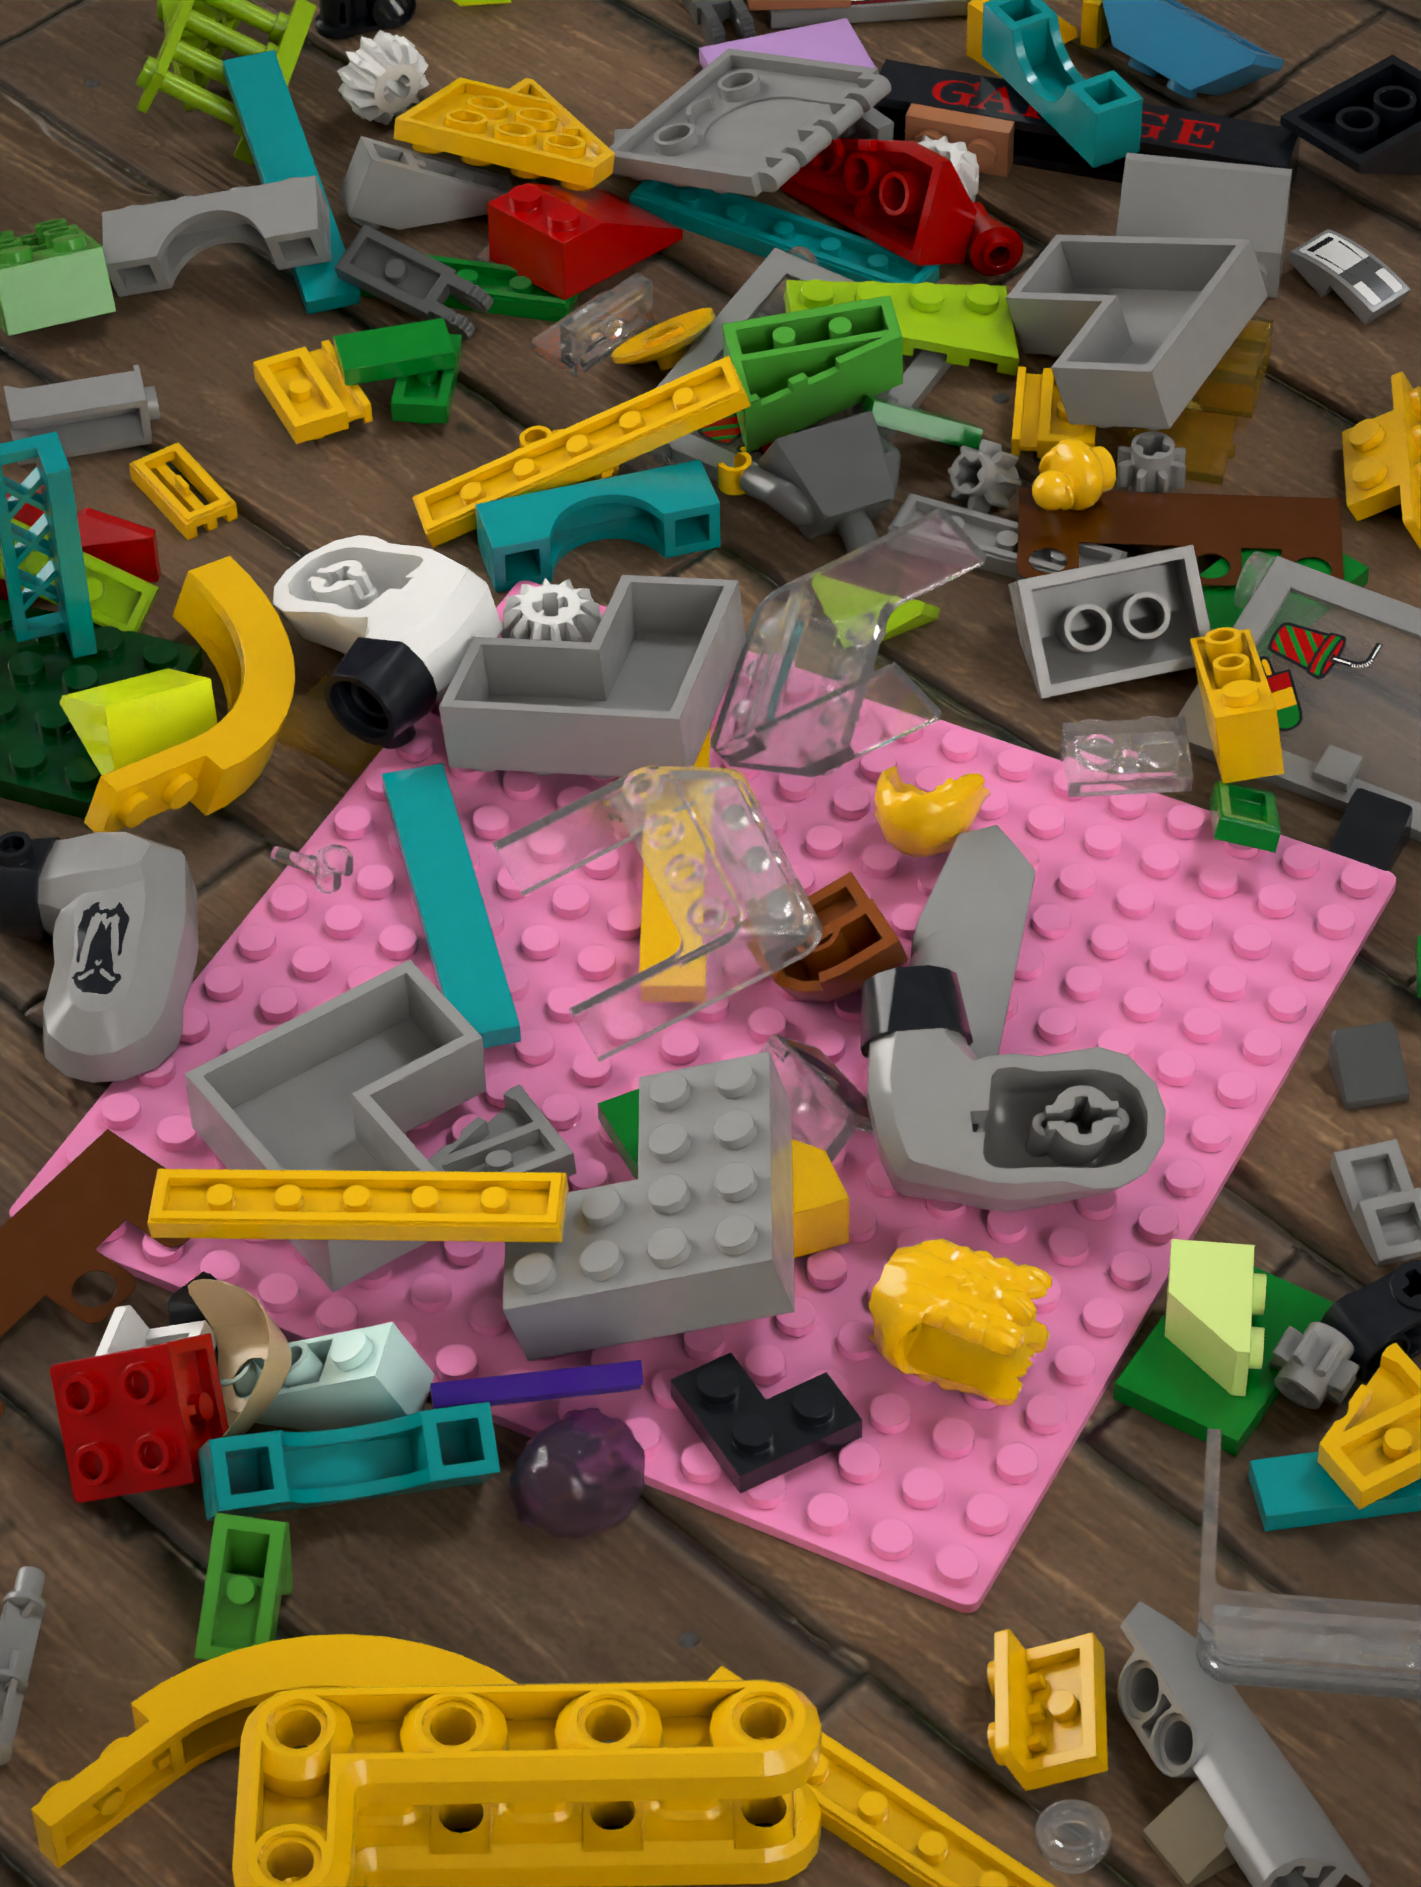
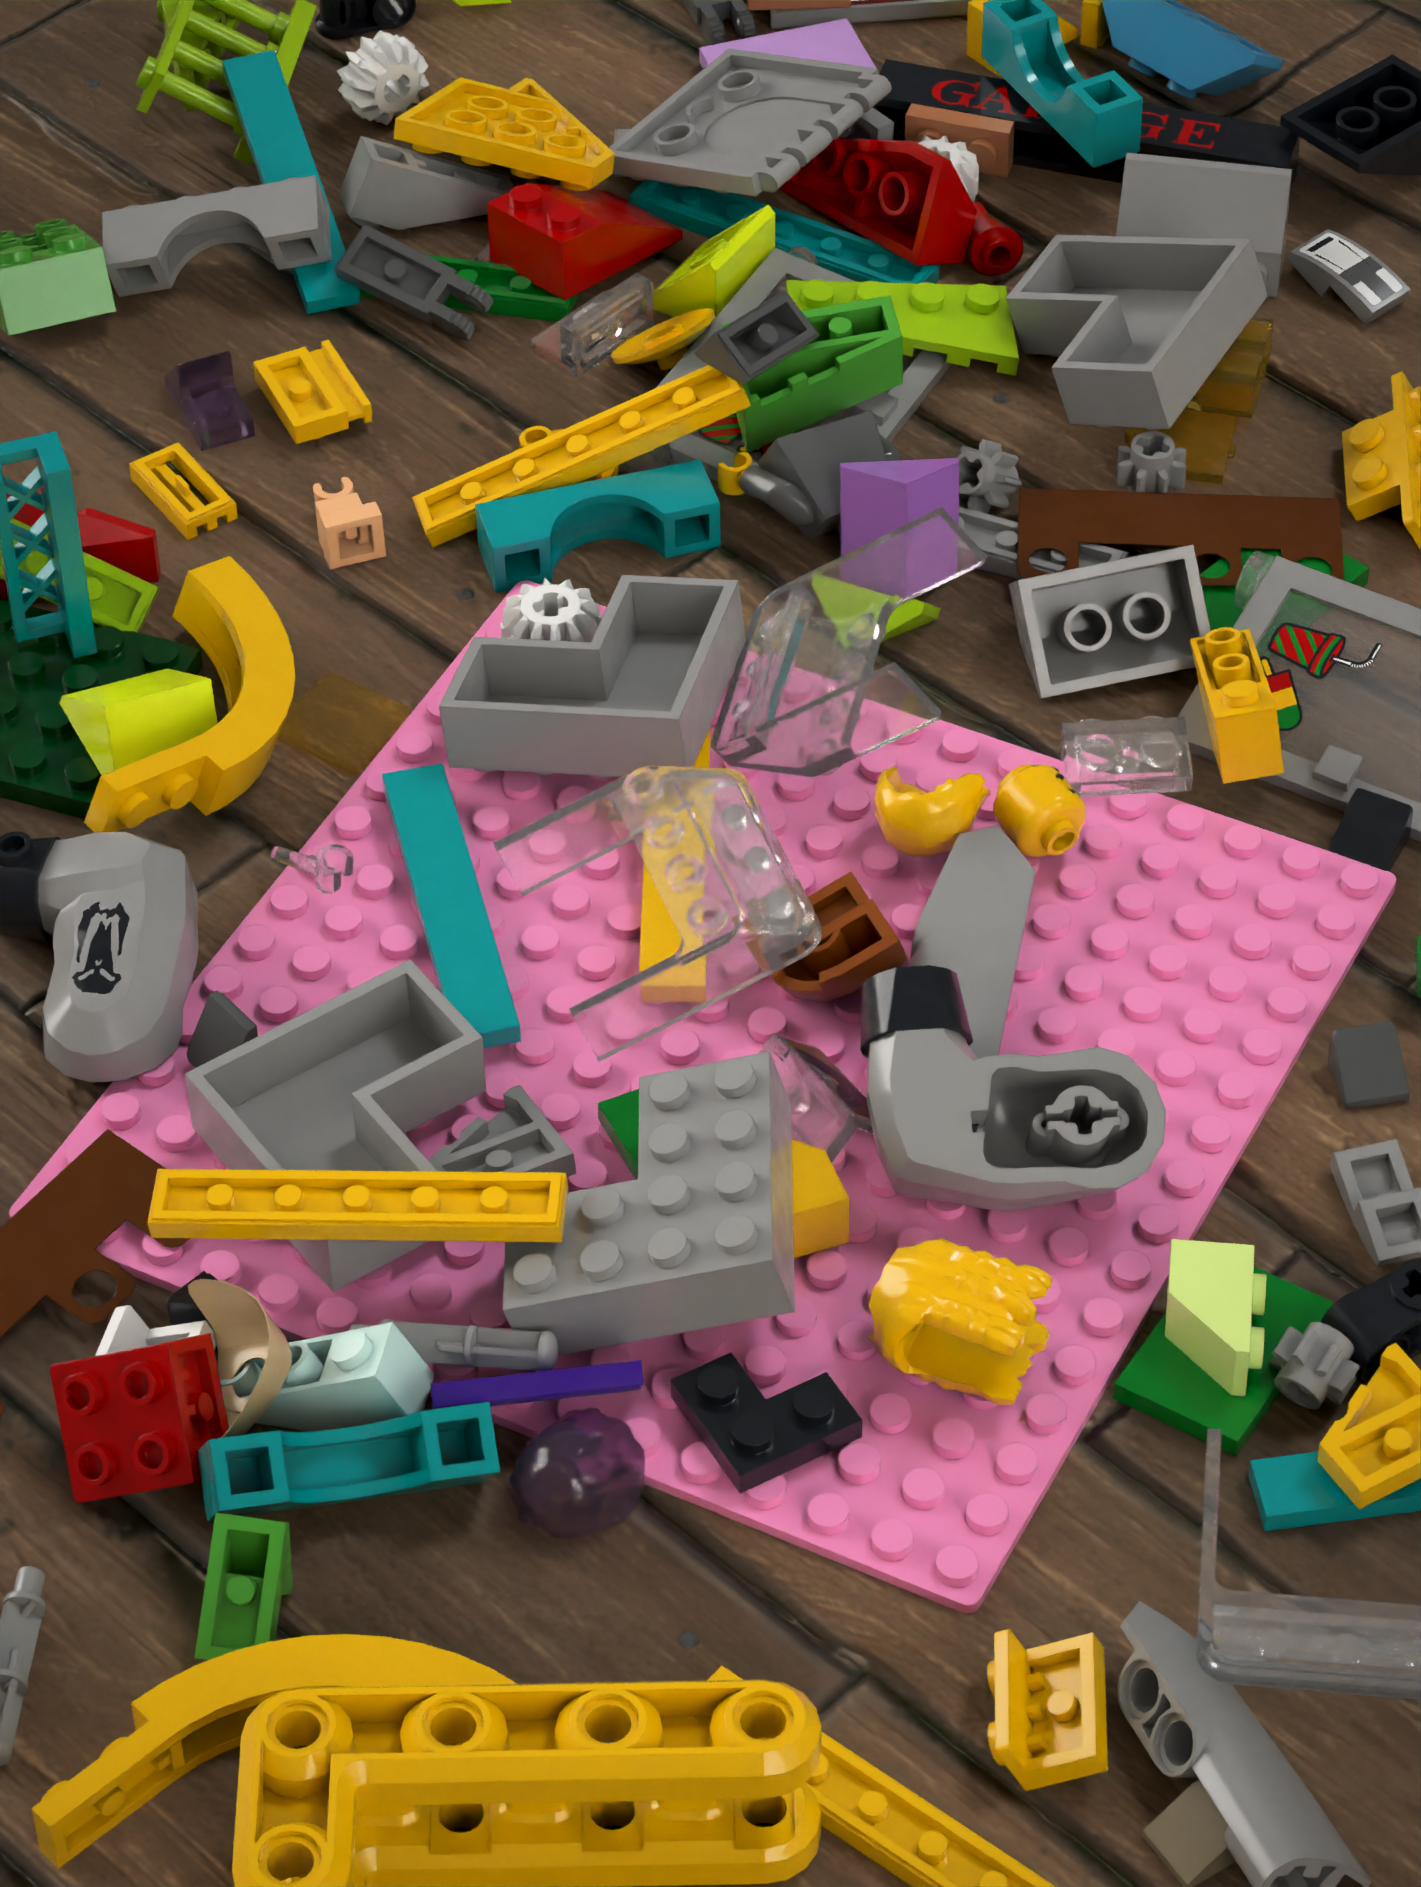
light grey window [3,365,160,466] -> none
white piece [273,535,503,749] -> none
green tile [333,318,456,386] -> none
green plate [391,334,463,424] -> none
tile [859,394,984,449] -> none
yellow plate [1011,366,1096,458] -> none
yellow animal [1032,439,1116,511] -> none
clear plate [1035,1799,1111,1874] -> none
green tile [1210,780,1281,853] -> none
none -> clear purple slope [164,351,255,451]
none -> dark grey slope [187,990,258,1068]
none -> light nougat piece [313,477,386,569]
none -> light grey piece [349,1319,559,1371]
none -> neon yellow slope [645,204,775,318]
none -> dark grey slope [694,290,820,385]
none -> medium lavender slope [840,458,959,596]
none -> yellow head [993,764,1086,858]

